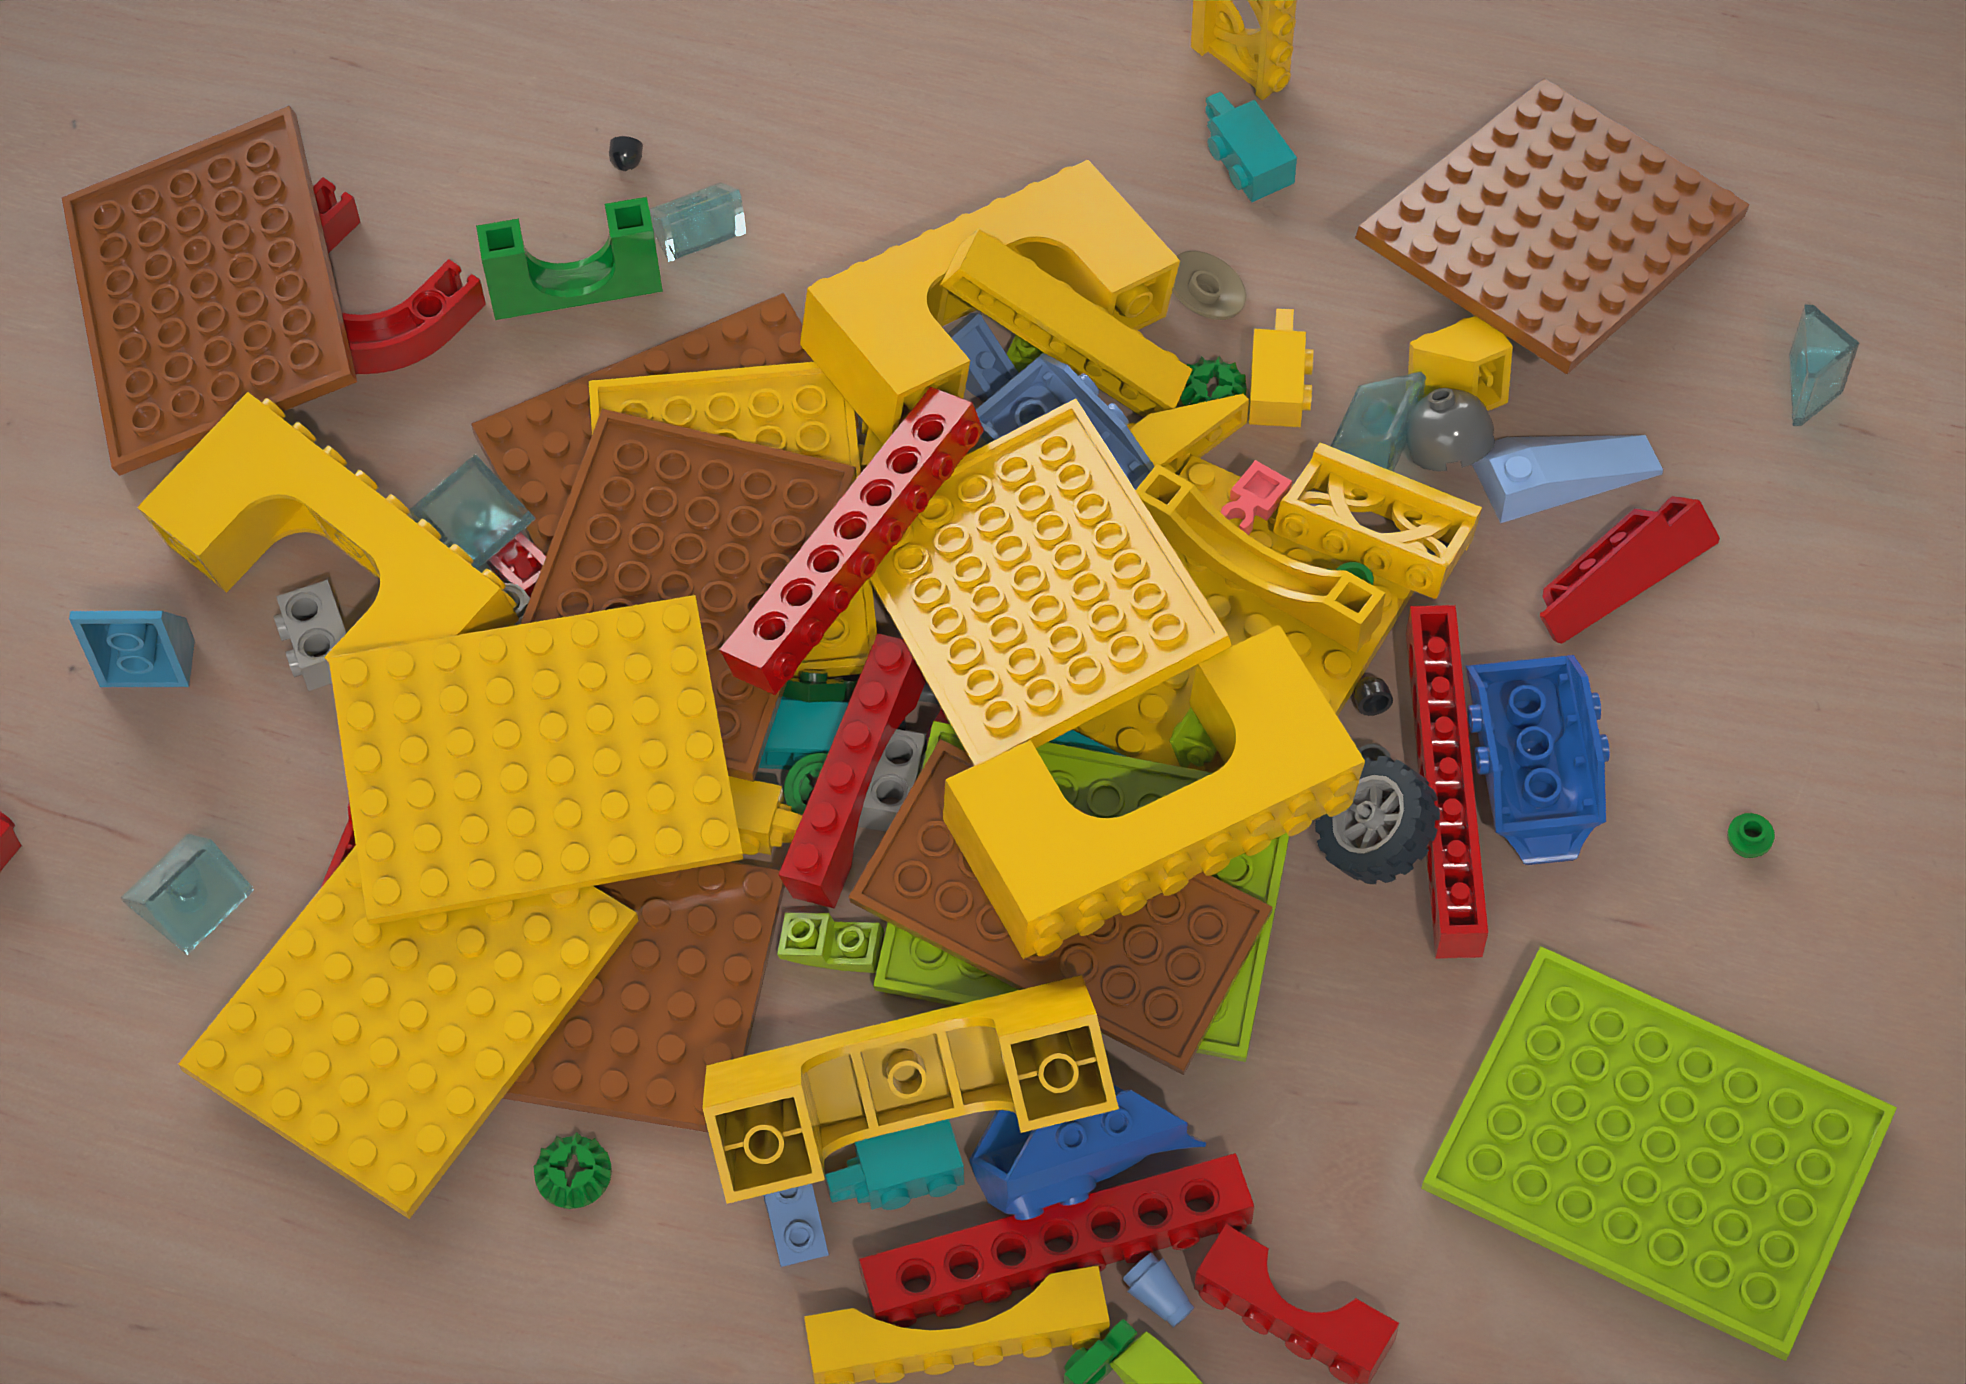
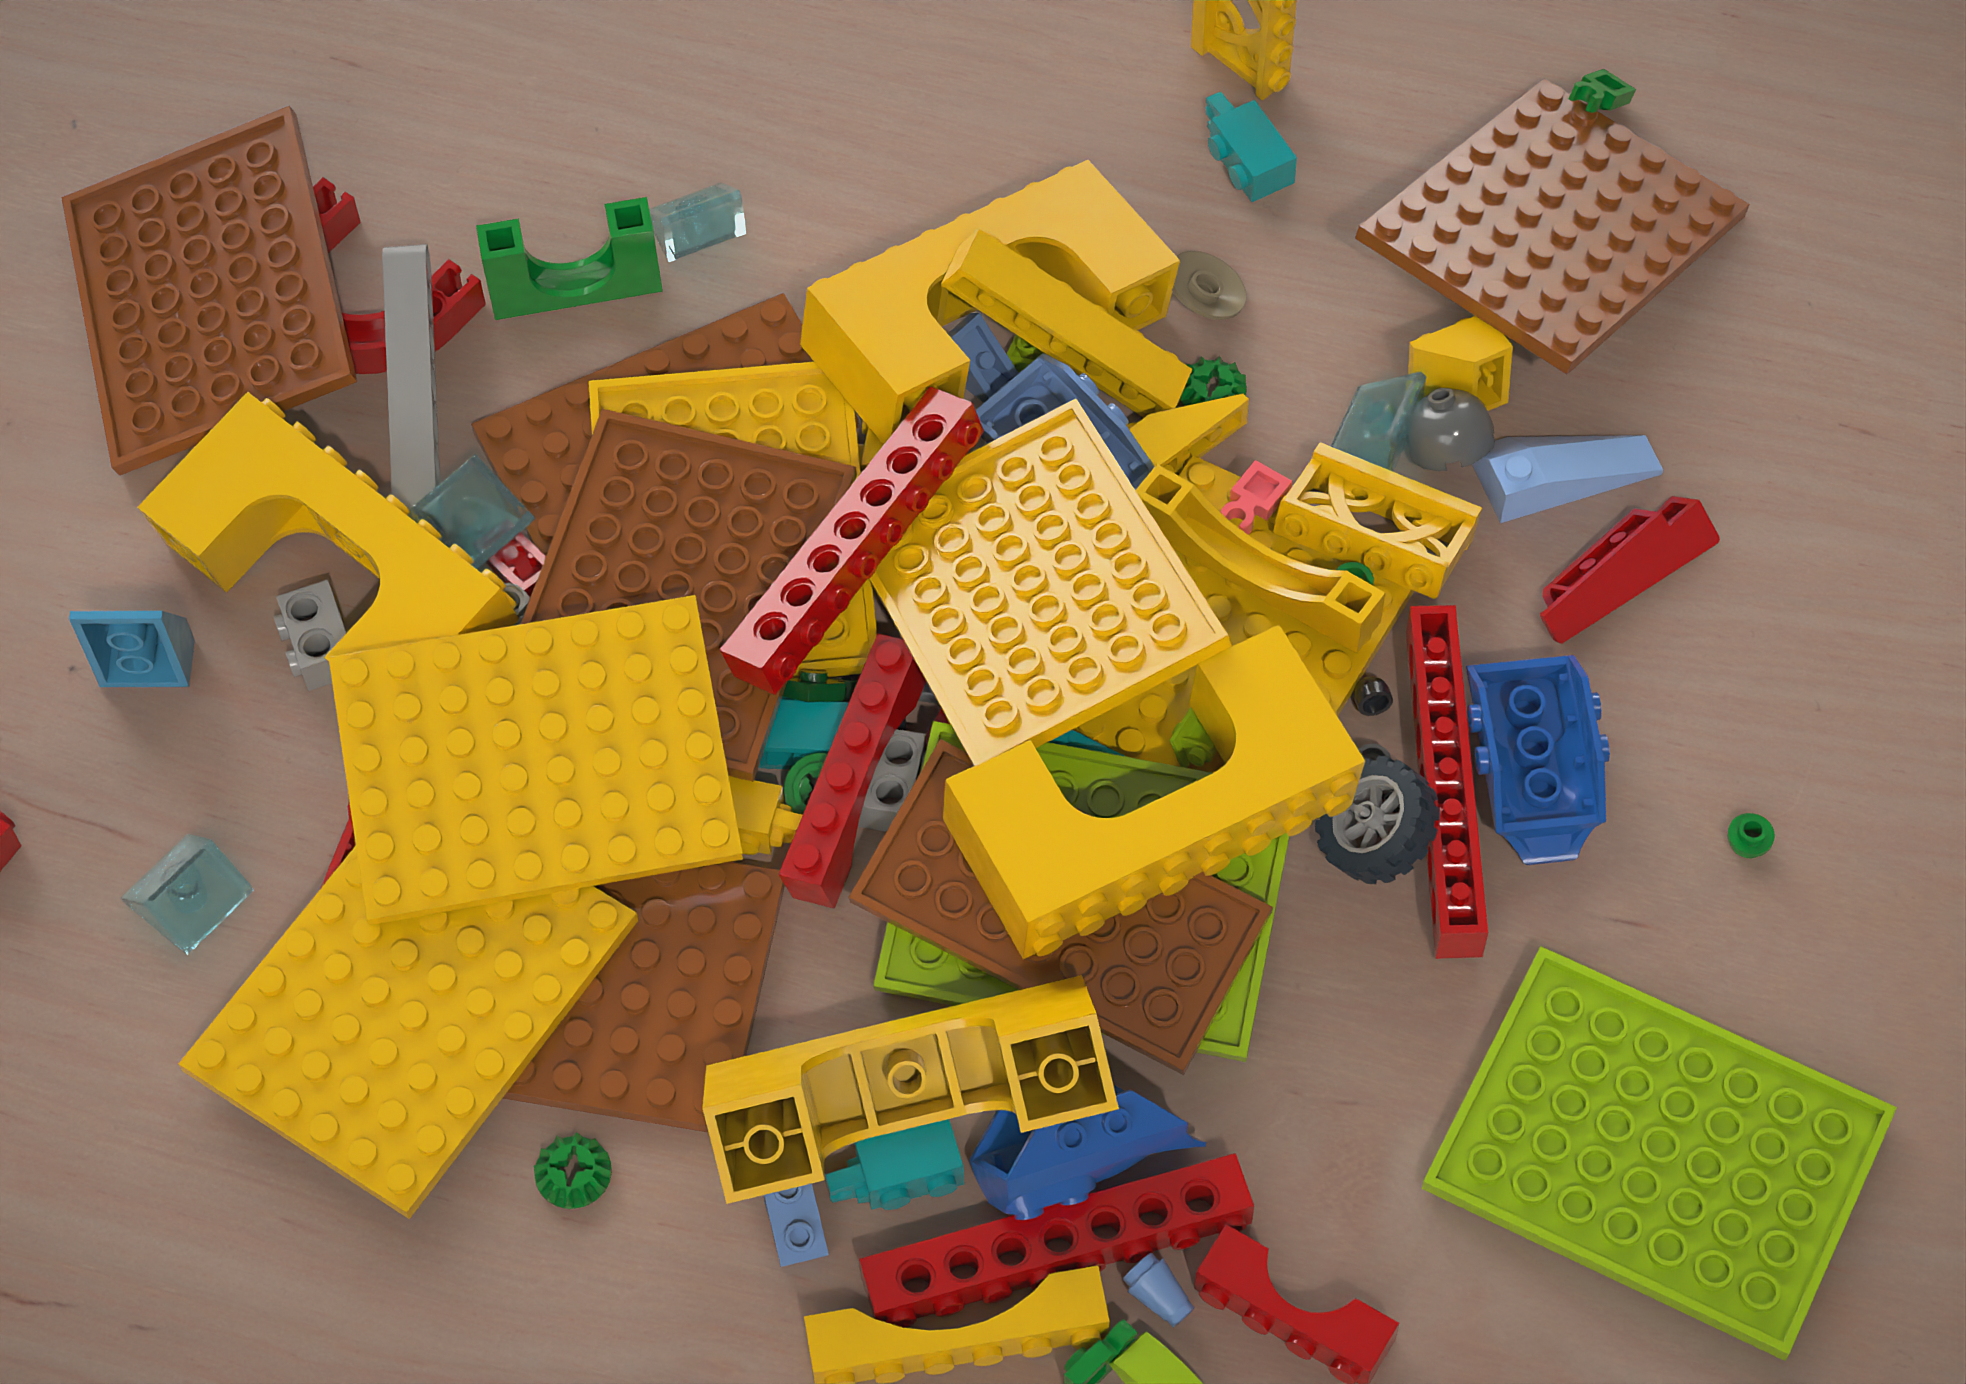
black hinge [609,136,643,171] -> none
lime slope [777,913,884,973] -> none
yellow hinge [1249,309,1314,427] -> none
clear light blue slope [1789,304,1859,426] -> none
none -> light grey beam [382,244,442,528]
none -> green plate [1568,69,1636,113]

